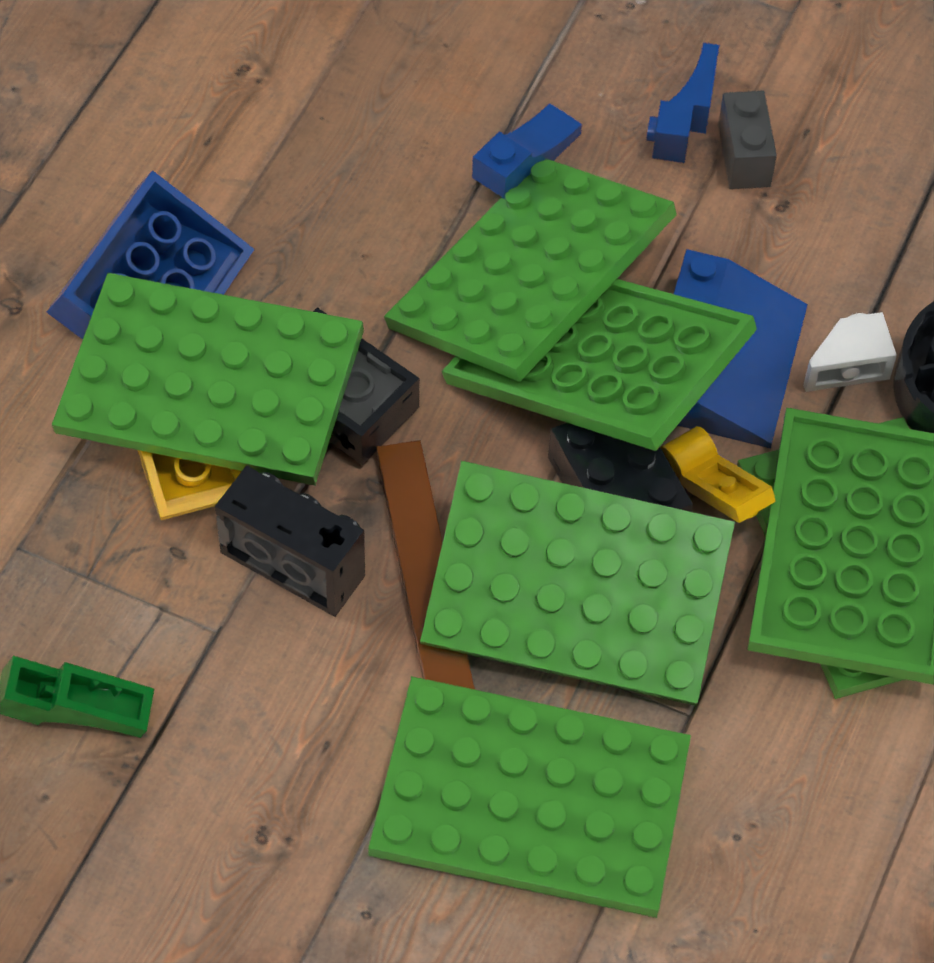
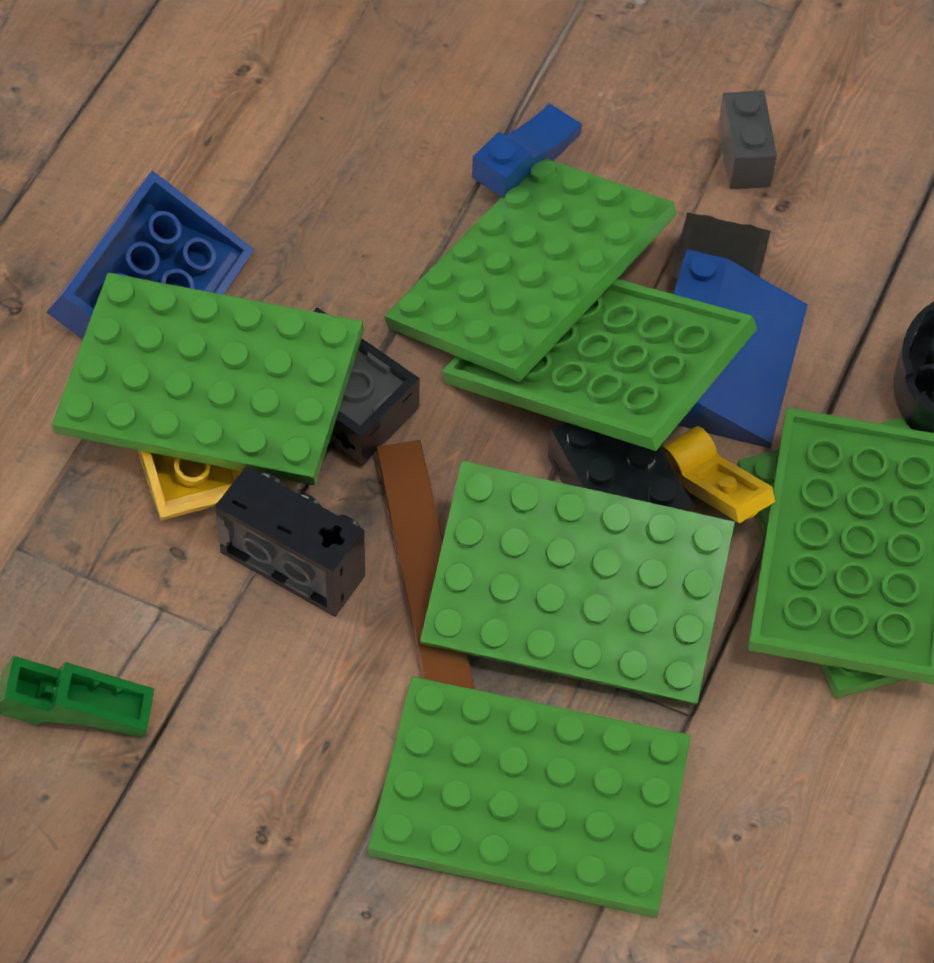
blue slope [646,42,719,163] -> none
white slope [803,312,897,392] -> none
none -> clear smoke brick [672,212,771,278]

